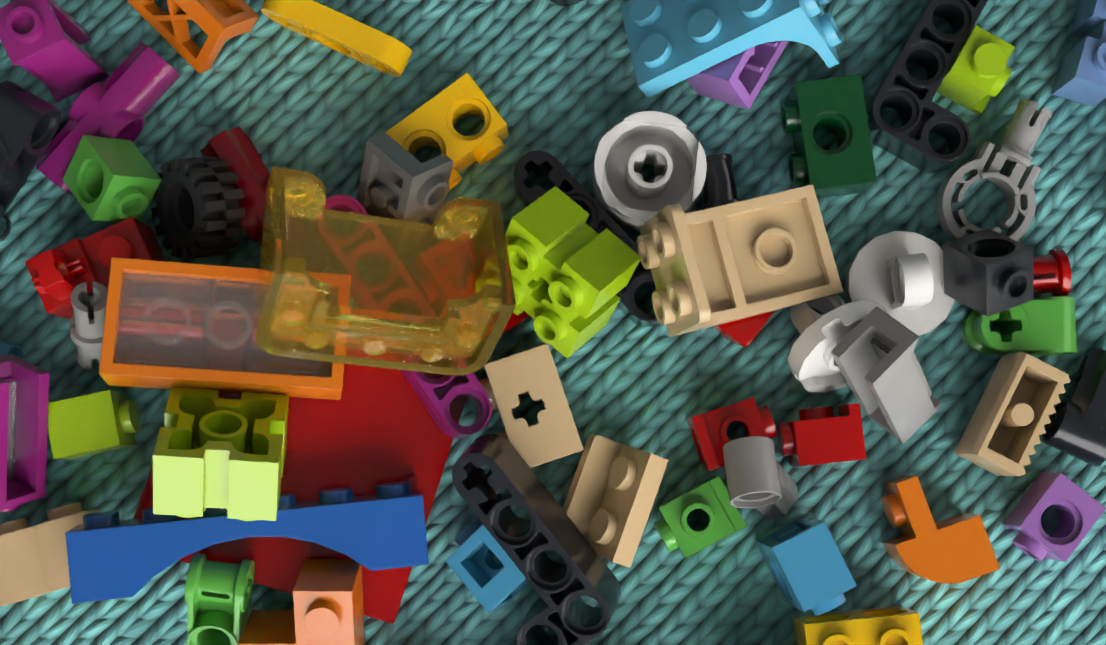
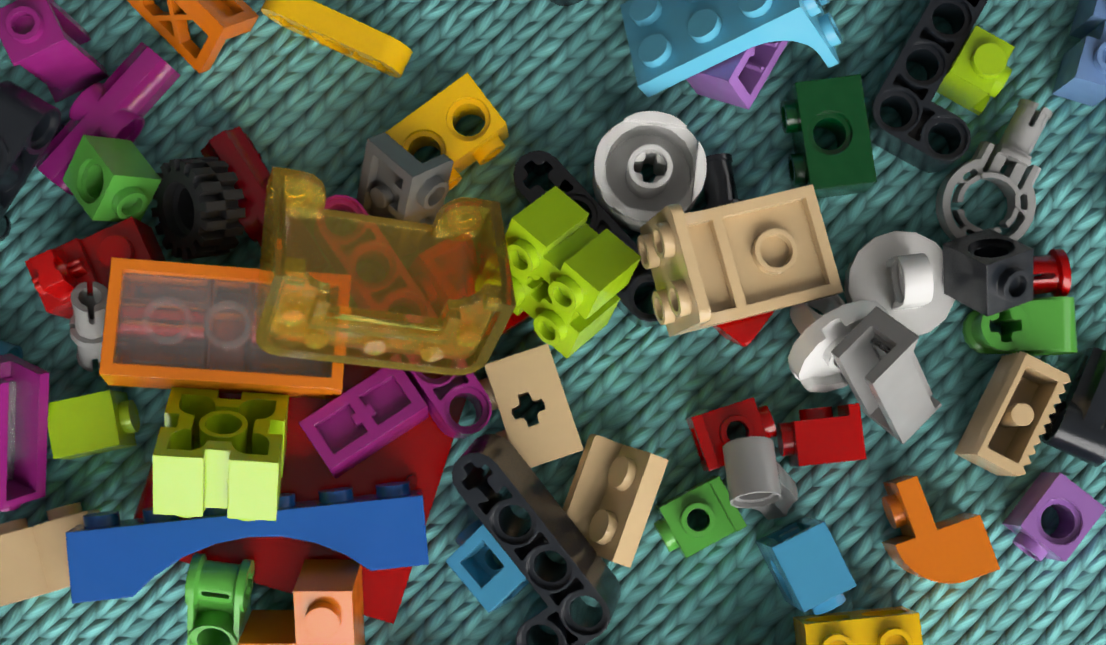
none -> magenta hinge [299,360,429,479]

